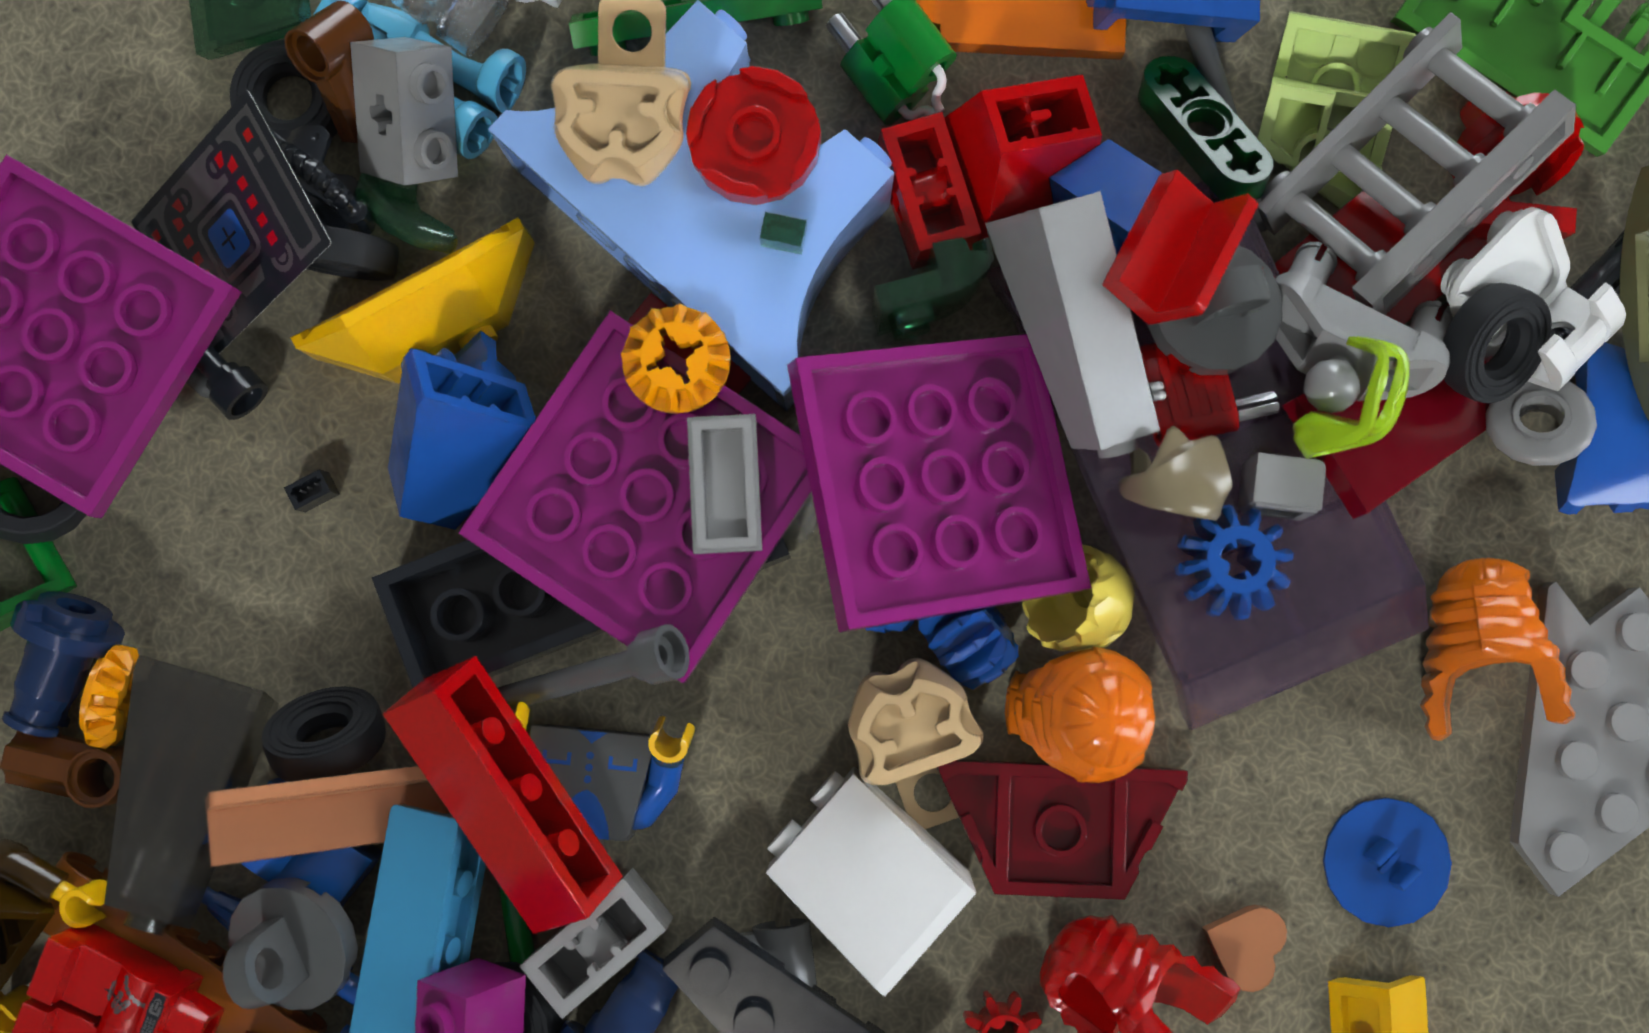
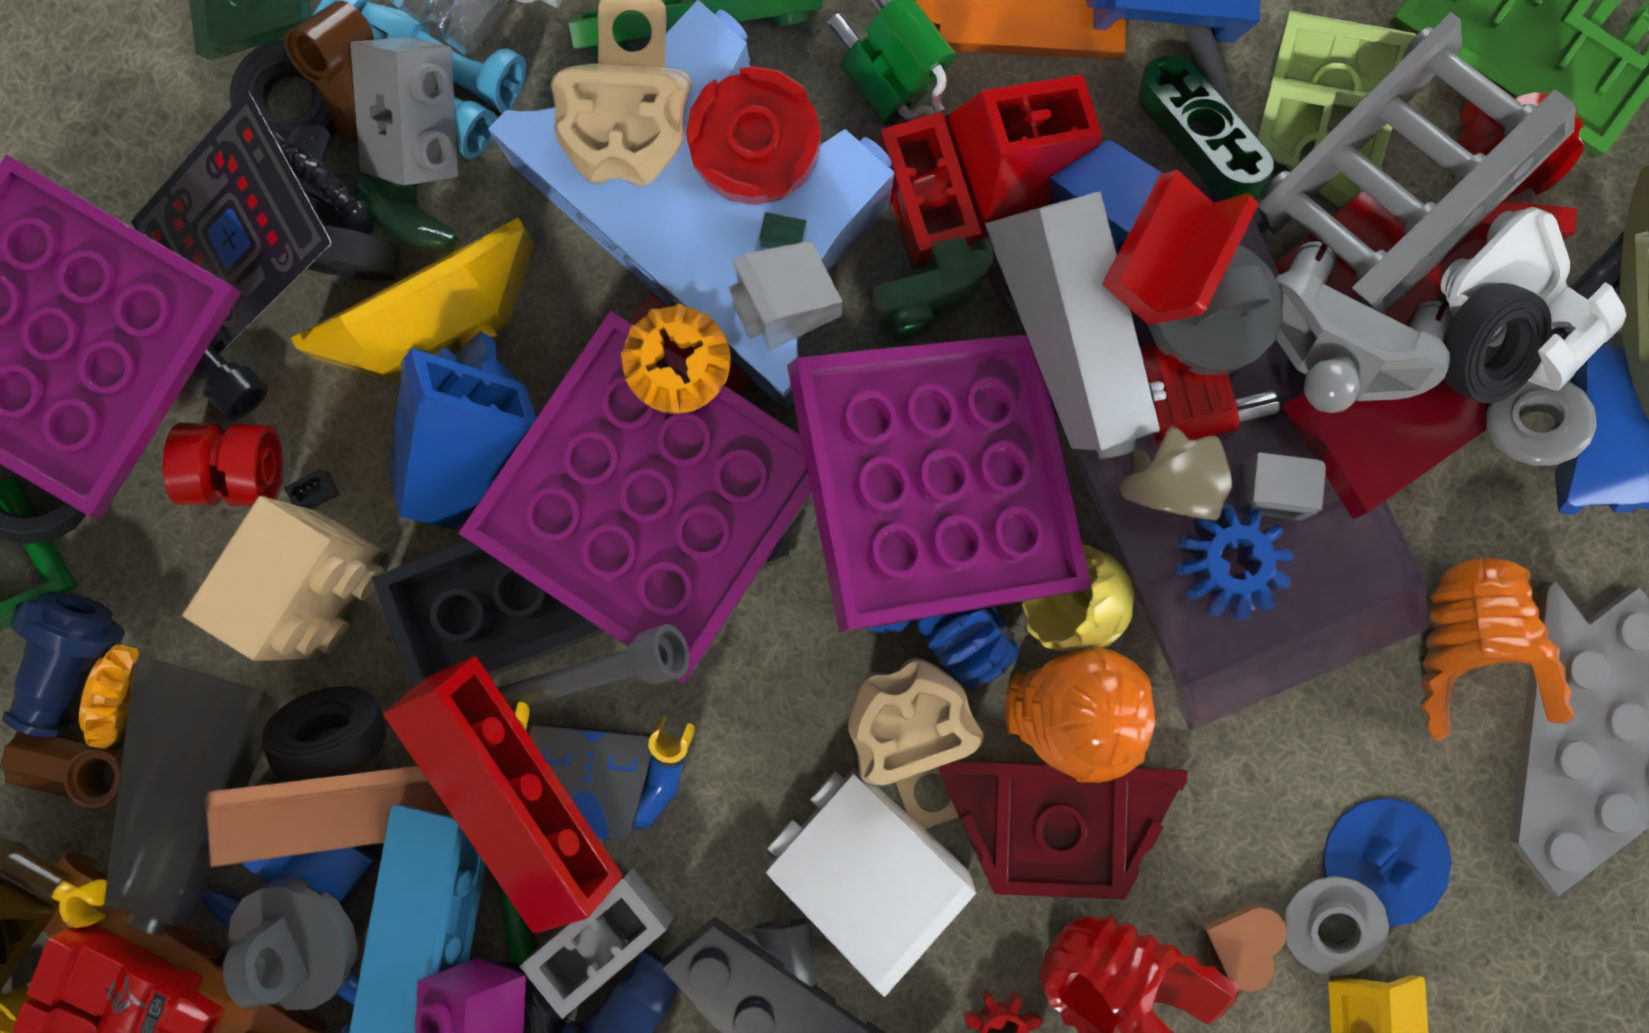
light grey tile [687,414,762,554] -> none
lime piece [1293,336,1410,459] -> none
none -> red wheel [162,422,283,507]
none -> tan brick [182,496,386,661]
none -> light grey slope [728,240,842,351]
none -> light grey piece [1284,876,1389,977]

